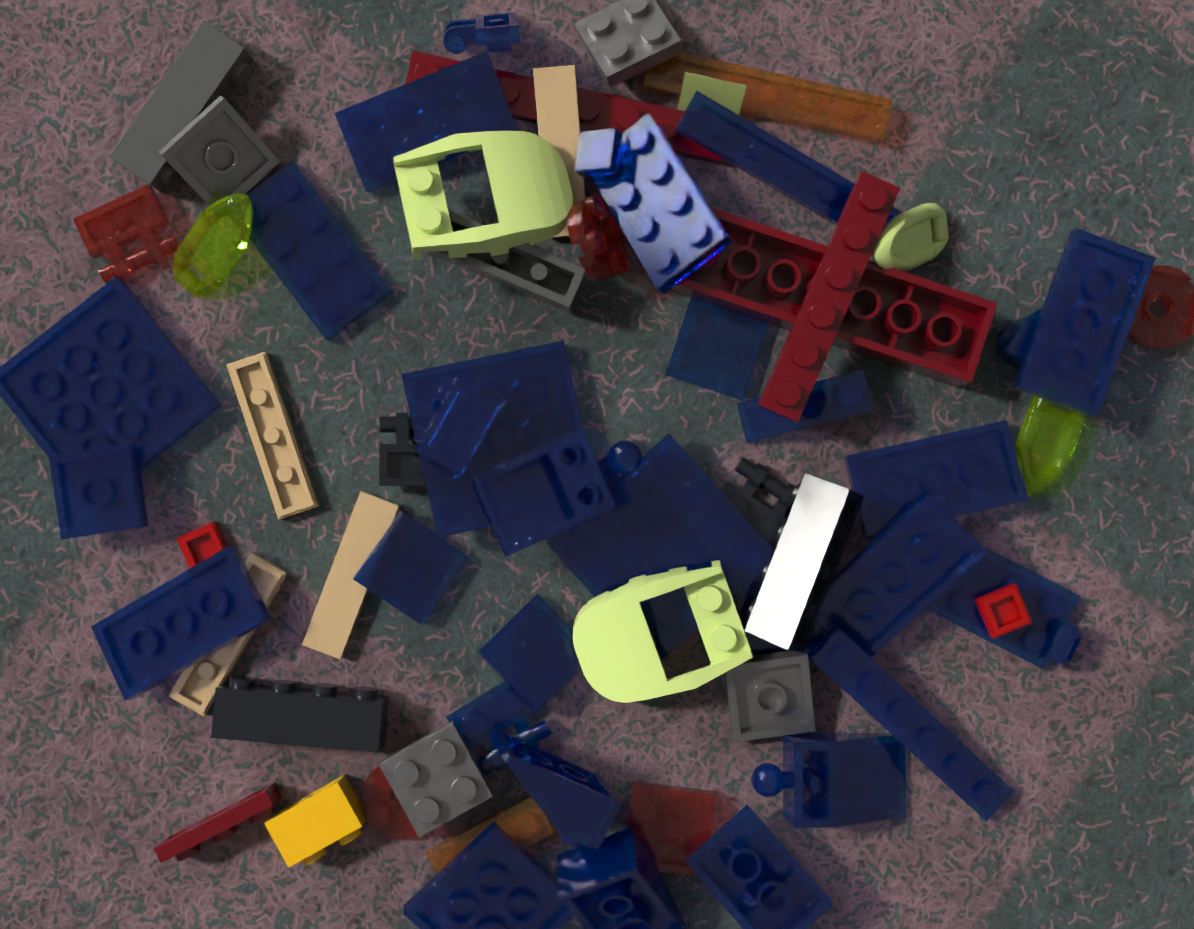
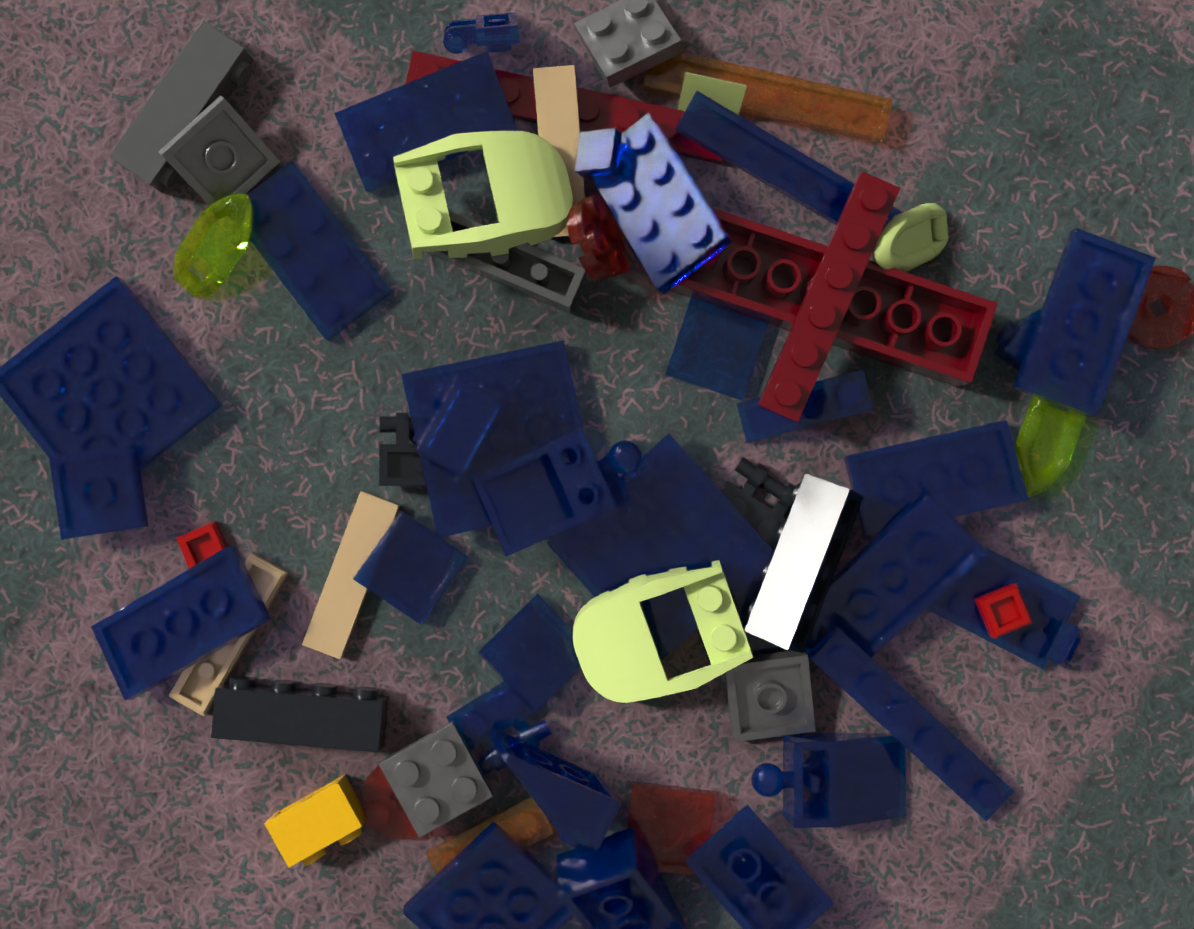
clear red plate [73,184,181,284] -> none
dark red plate [153,782,282,863] -> none
tan tile [226,352,319,520] -> none

